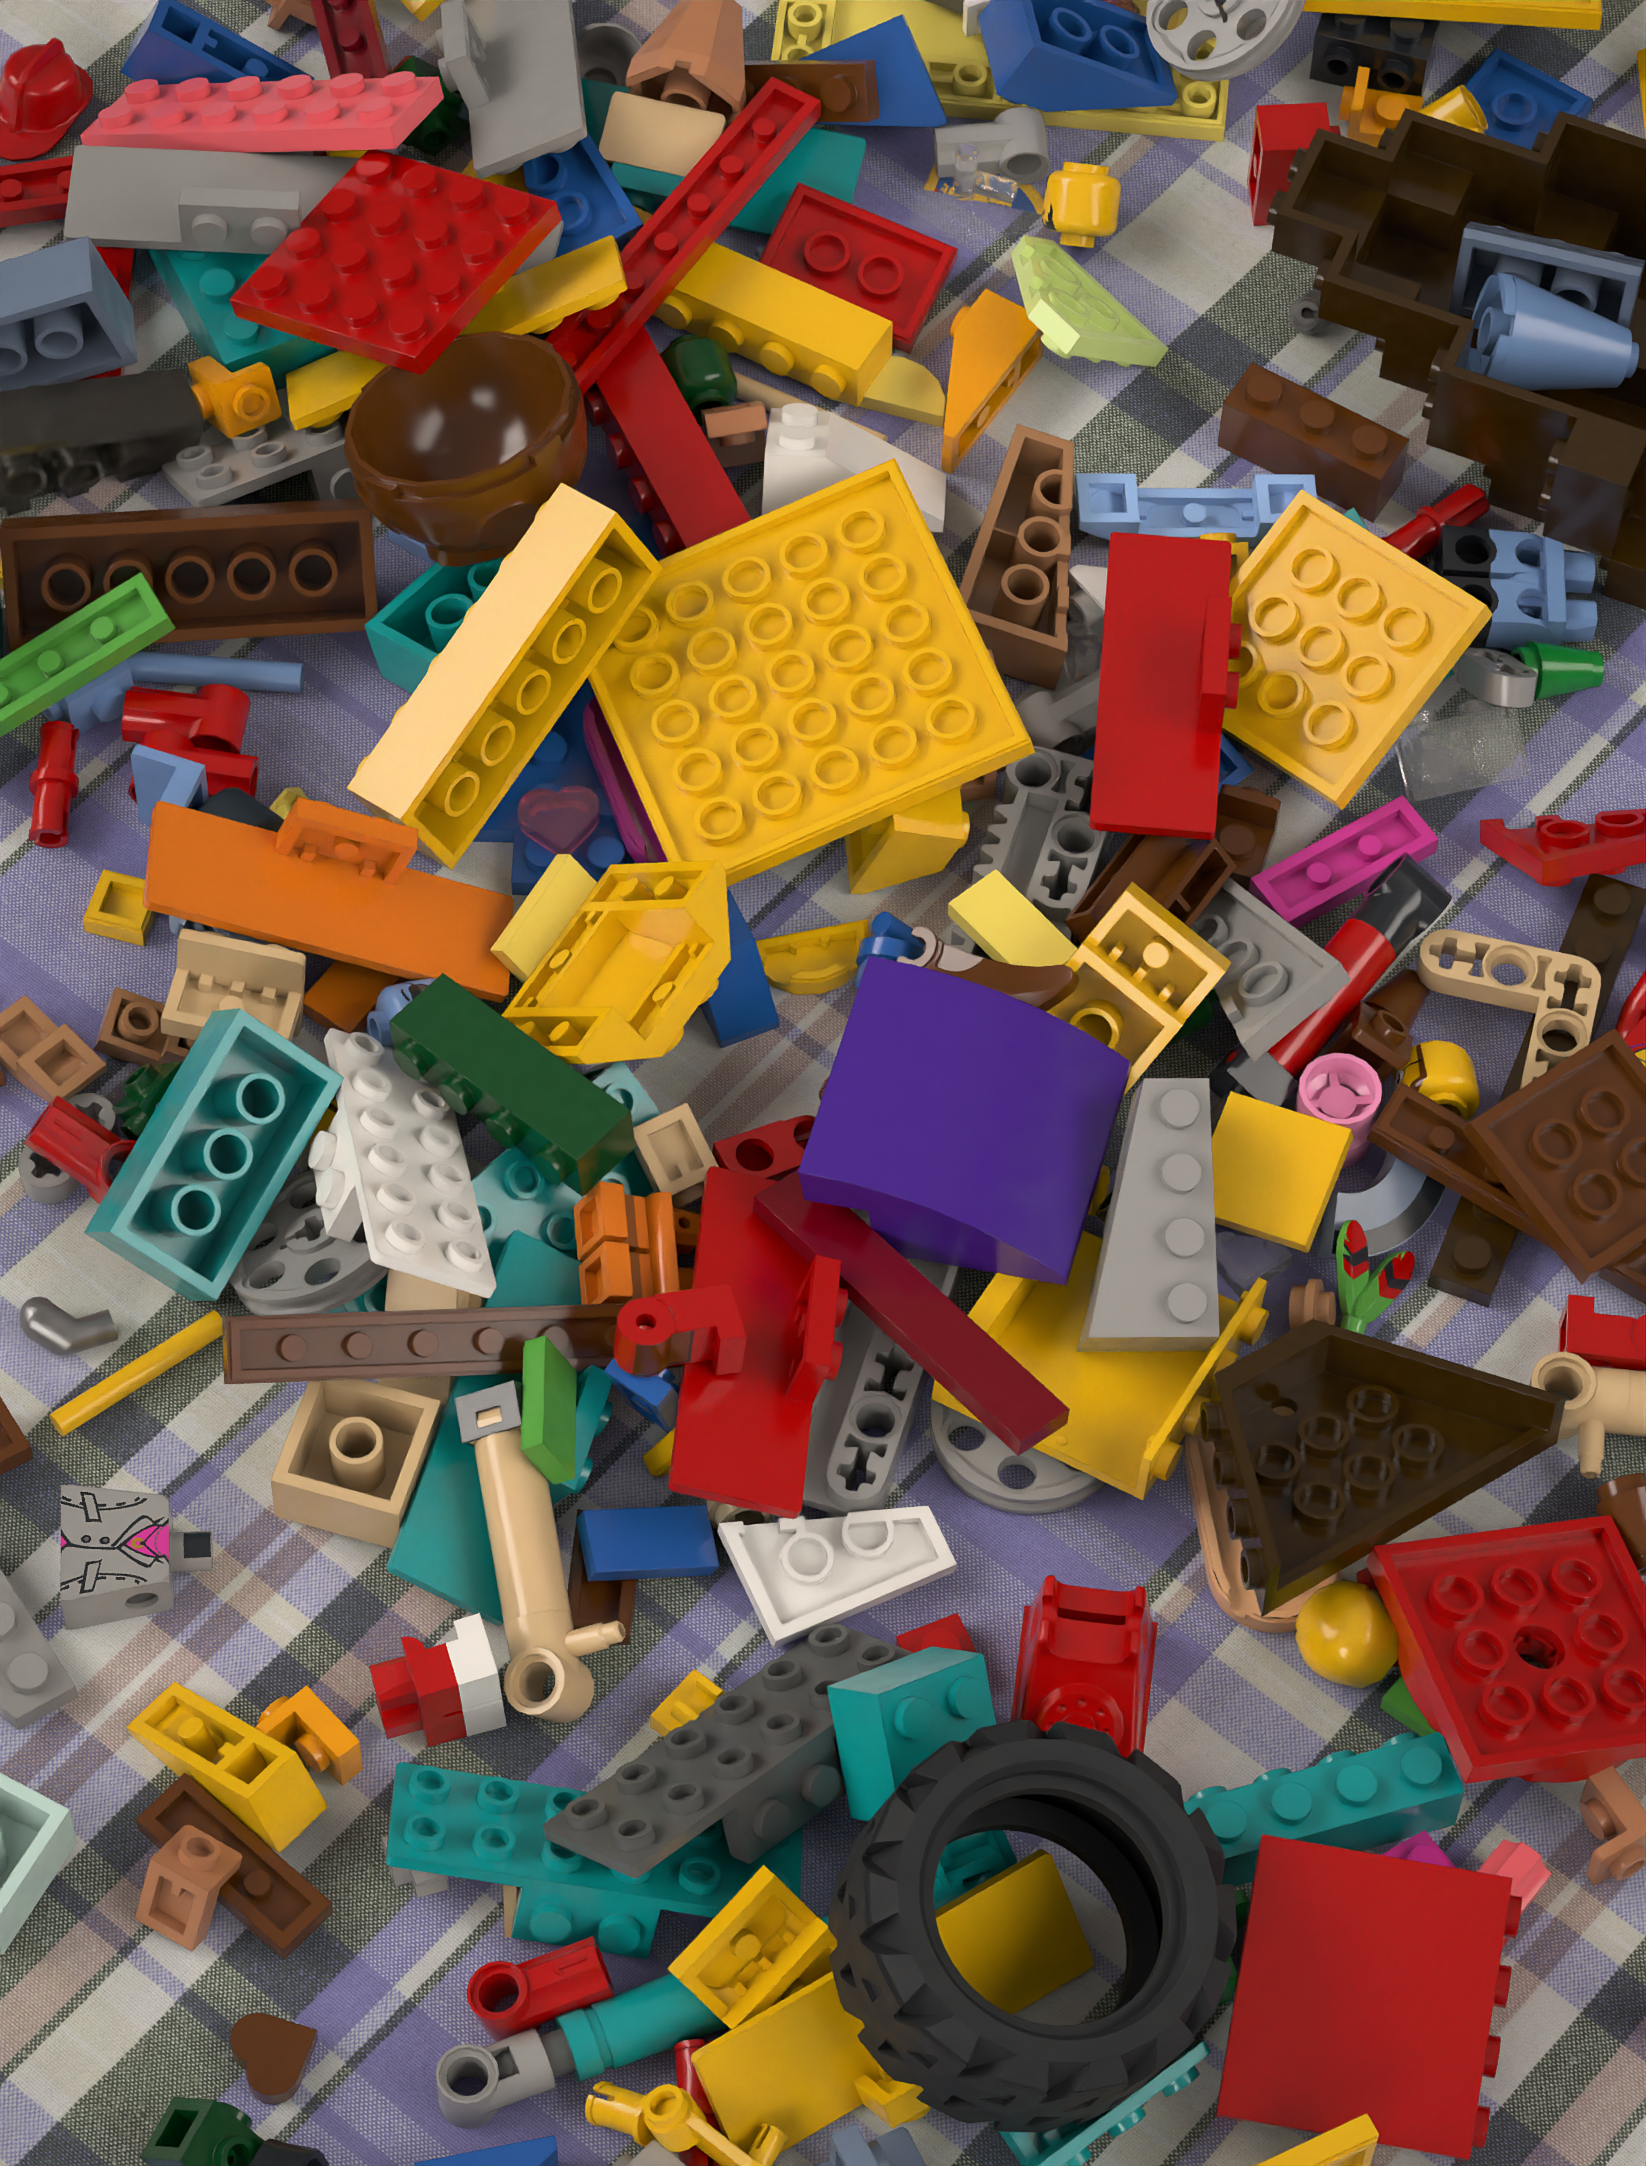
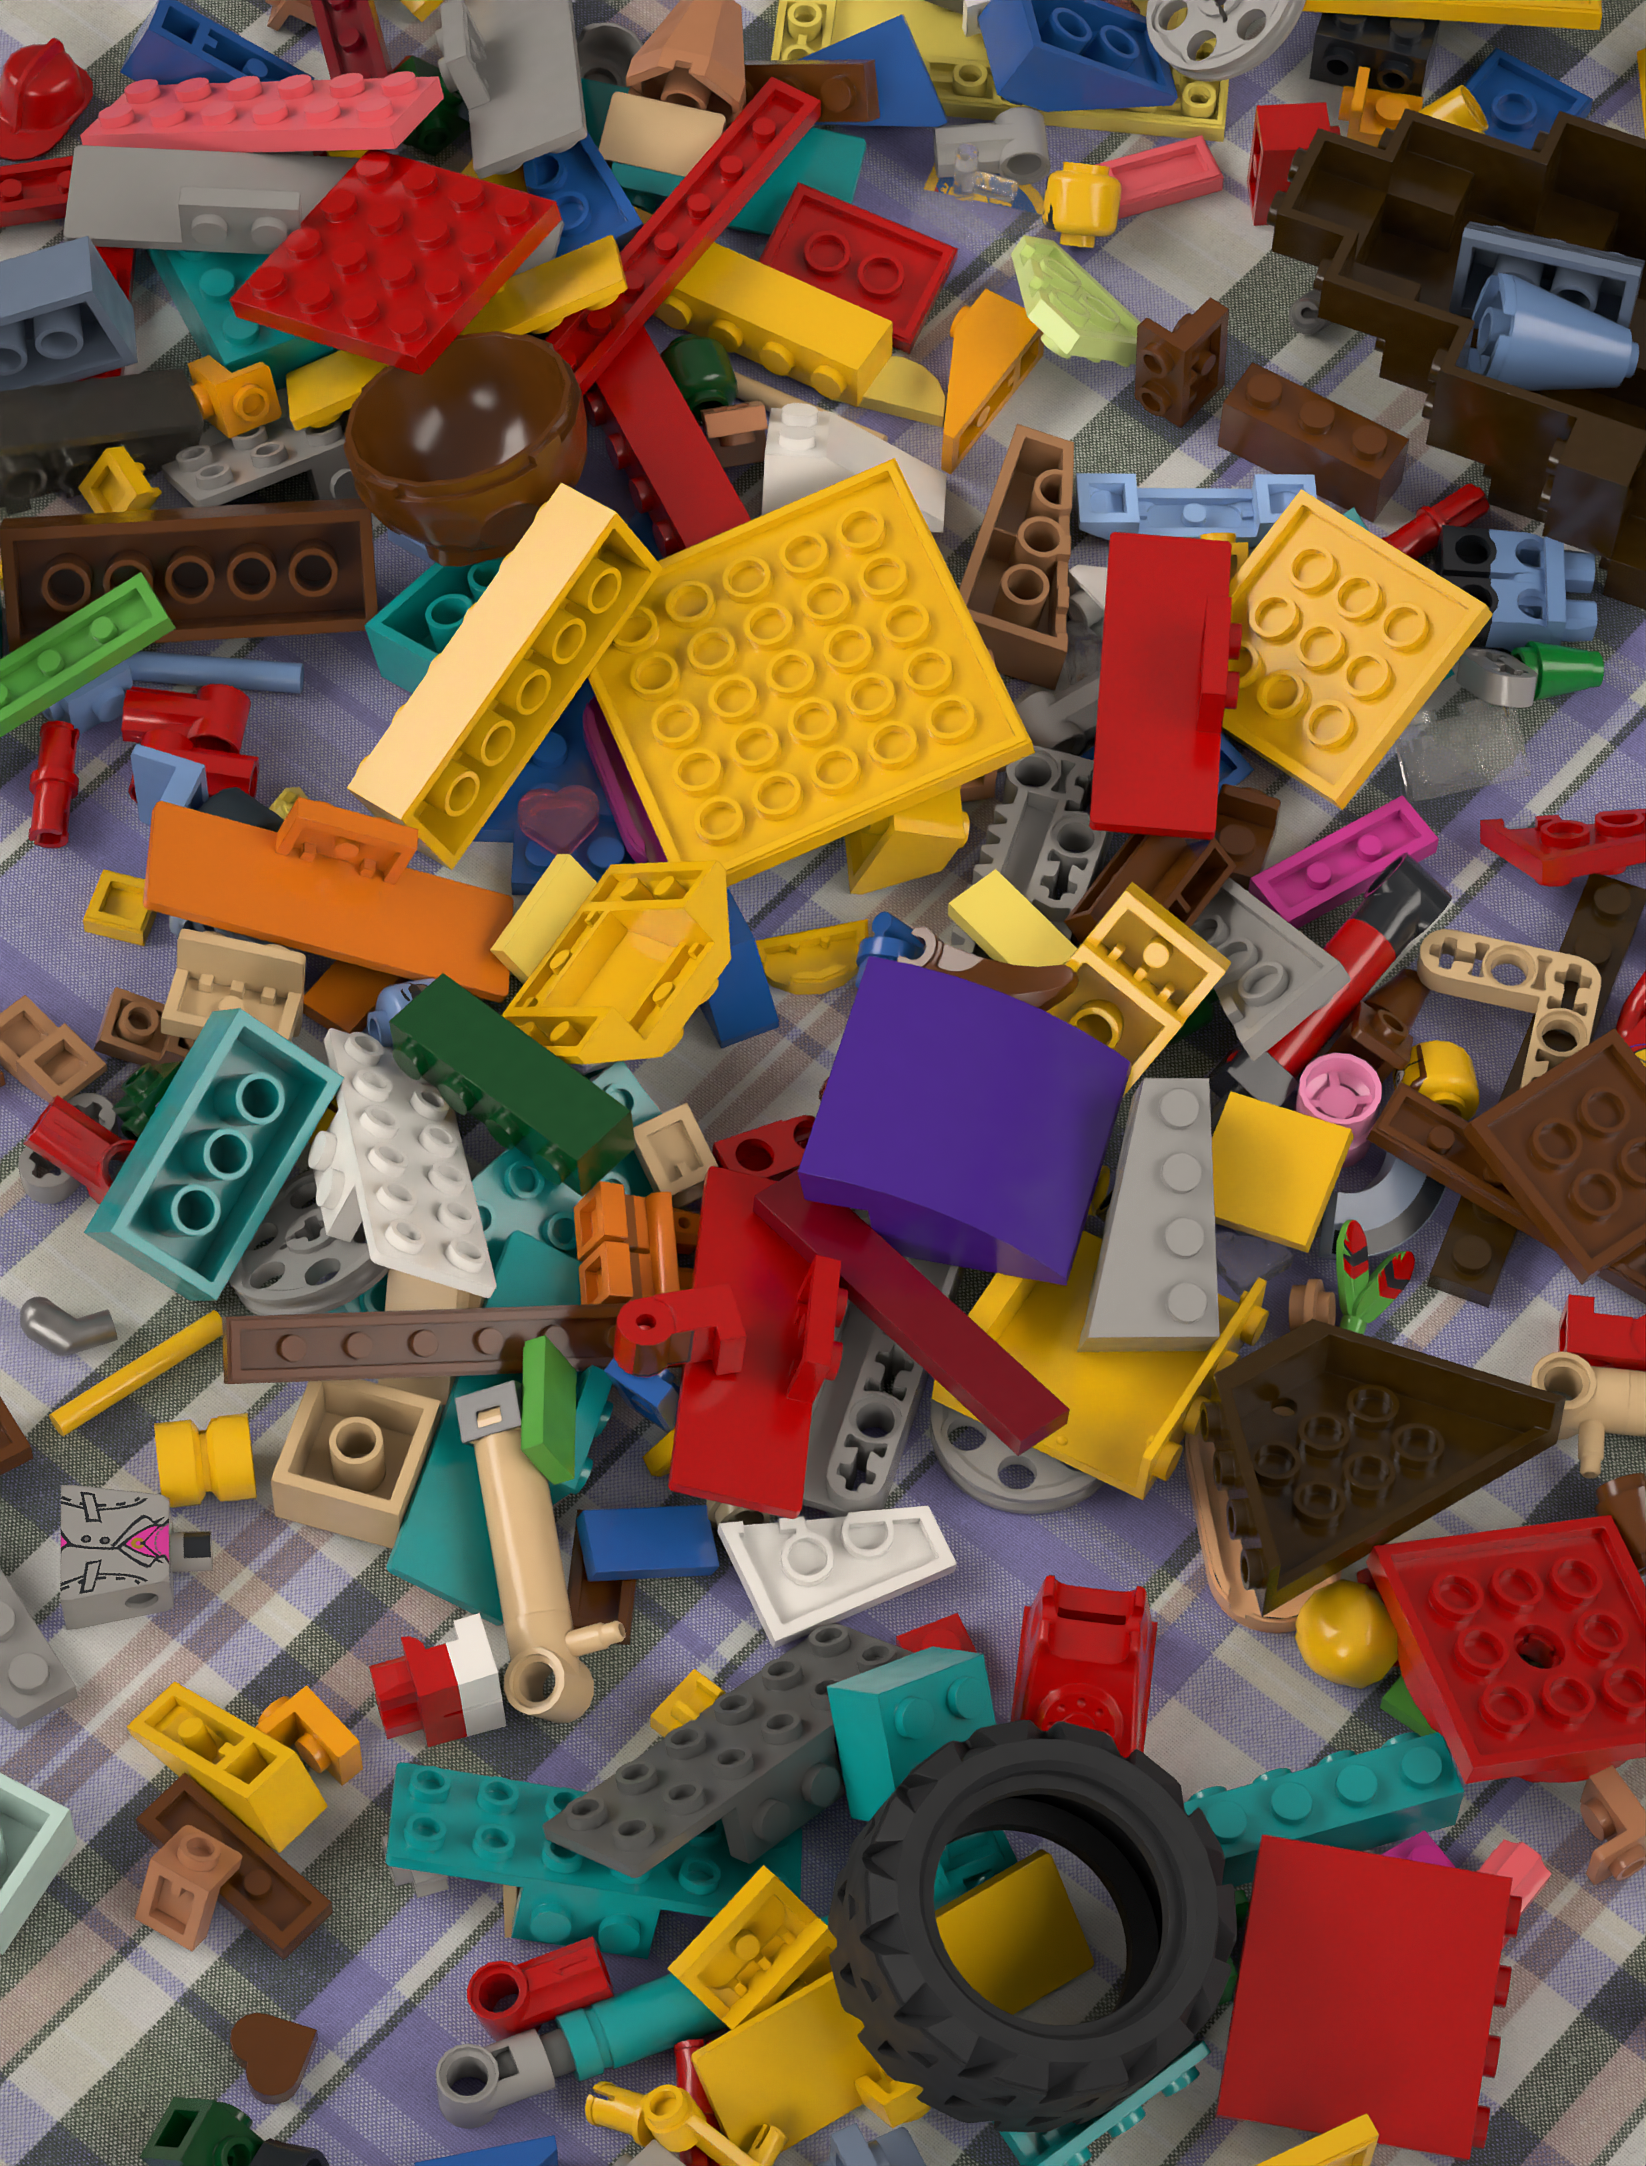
none -> yellow tile [78,446,162,513]
none -> yellow wheel [154,1413,257,1508]
none -> coral tile [1095,135,1224,219]
none -> reddish brown bracket [1134,297,1229,428]

